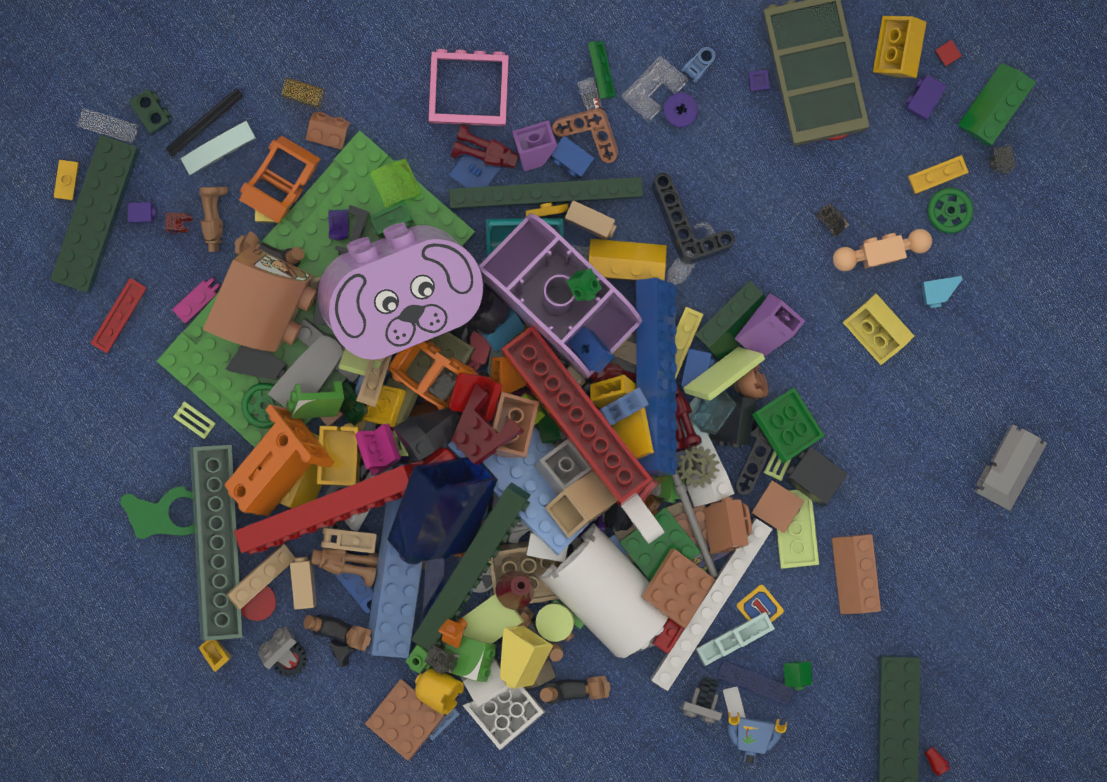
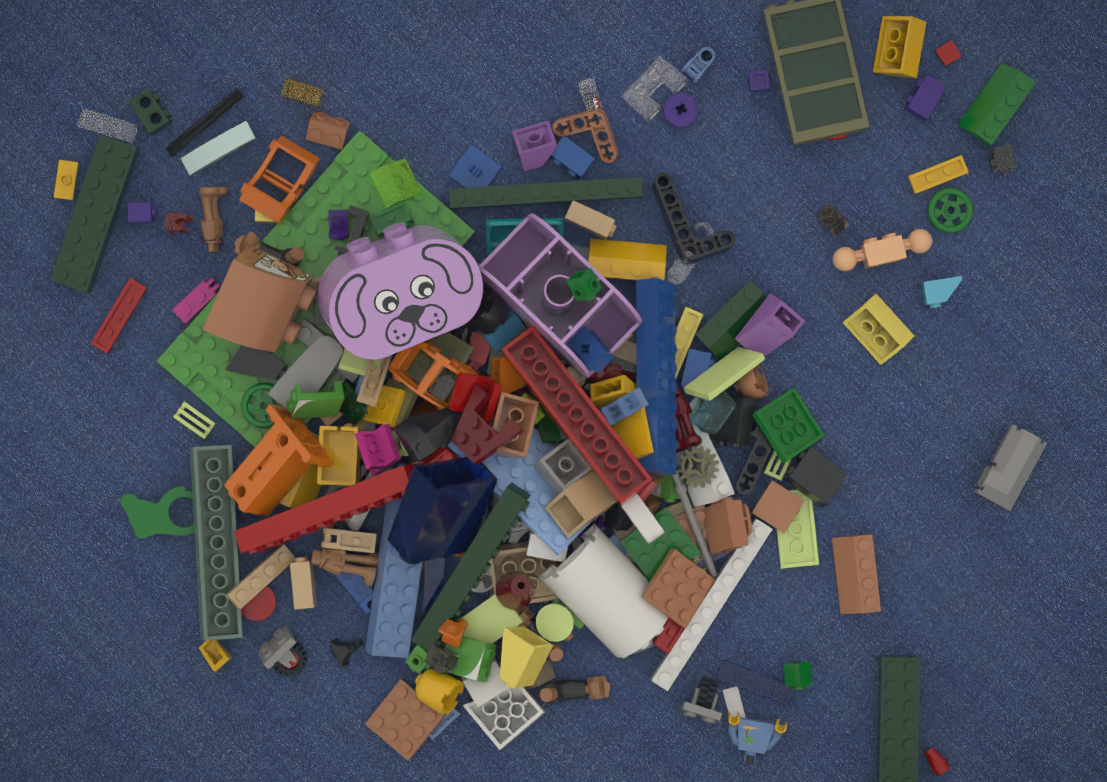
piece [304,615,372,652] -> none
bright pink window [429,49,509,127] -> none
dark red piece [450,124,519,169] -> none
yellow plate [526,202,569,217] -> none
green tile [588,41,616,99] -> none
light aqua slope [695,612,775,666] -> none
sticker [737,585,784,623] -> none

